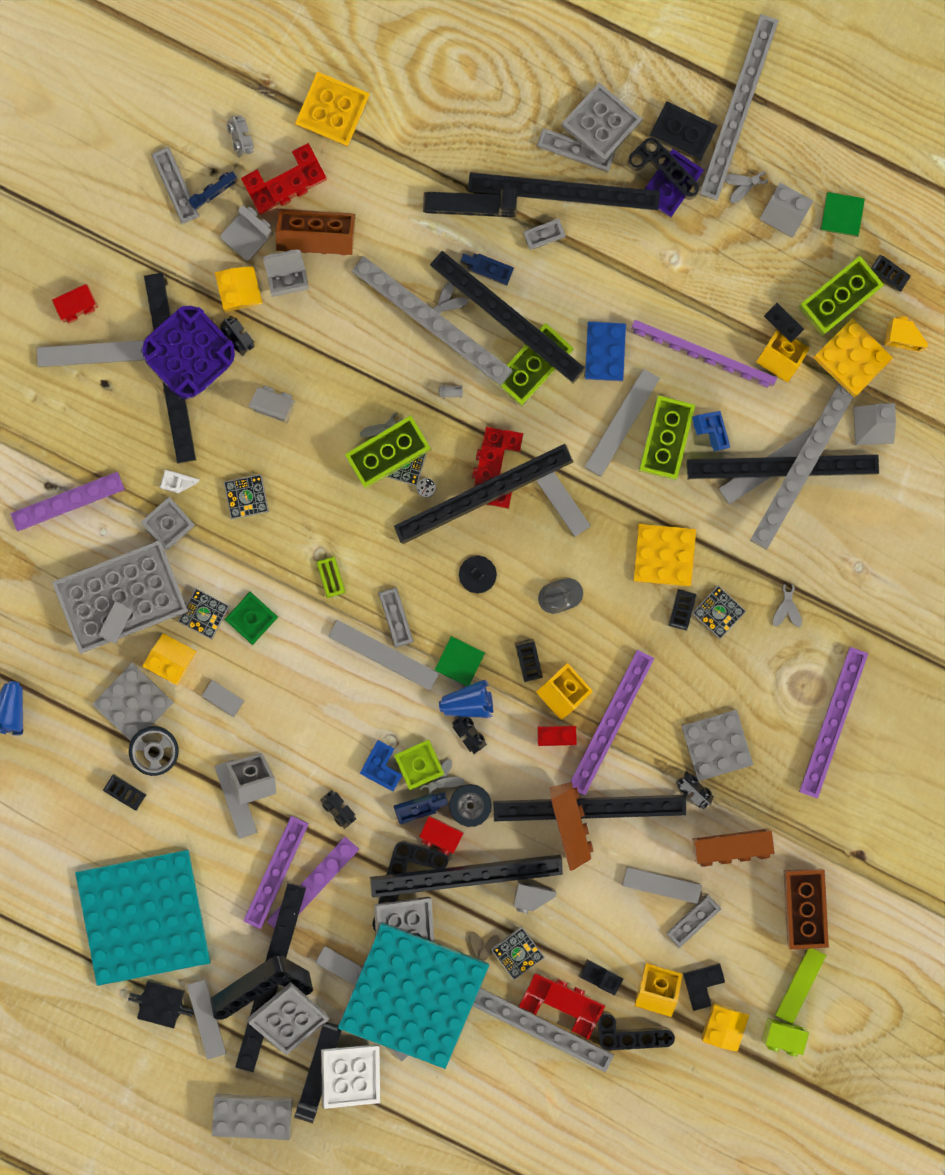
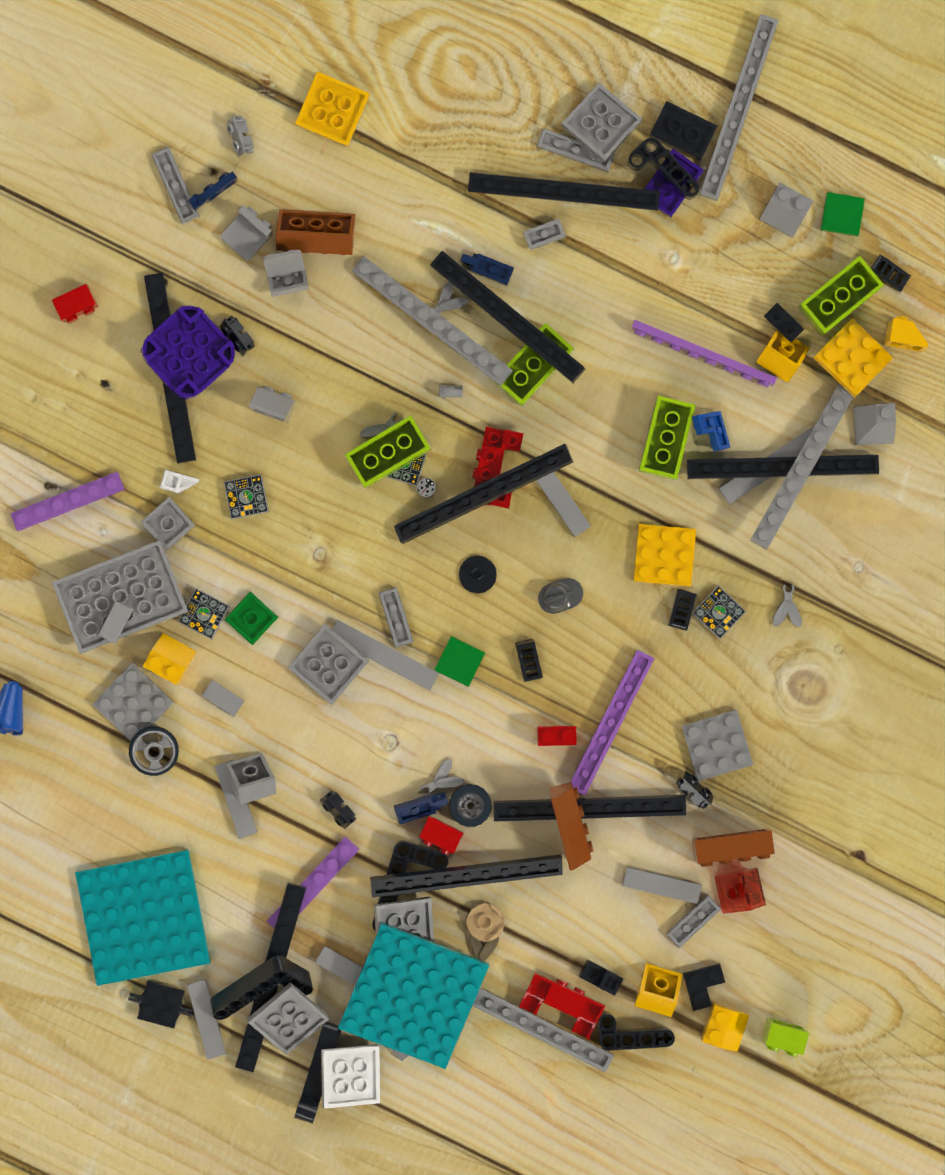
light grey tile [37,340,144,367] -> none
black slope [103,774,147,811] -> none
light grey brick [212,1094,293,1140] -> none
yellow slope [215,266,263,312] -> none
red bracket [241,143,327,215] -> none
medium lavender plate [244,816,309,929] -> none
lime tile [316,556,346,598] -> none
blue plate [359,740,402,792] -> none
lime plate [394,739,445,790] -> none
black beam [423,189,518,217] -> none
blue cone [439,680,494,718] -> none
black hinge [452,716,487,754] -> none
tile [491,926,545,980] -> none
light grey slope [513,881,557,914] -> none
yellow slope [536,663,593,720] -> none
blue plate [585,322,626,382] -> none
light grey tile [585,369,660,477] -> none
light grey piece [724,172,768,203] -> none
lime tile [775,948,827,1024] -> none
dark orange brick [783,868,829,950] -> none
medium lavender plate [799,647,868,798] -> none
none -> light grey plate [288,623,369,705]
none -> tan tile [466,903,505,942]
none -> clear red slope [714,867,766,914]

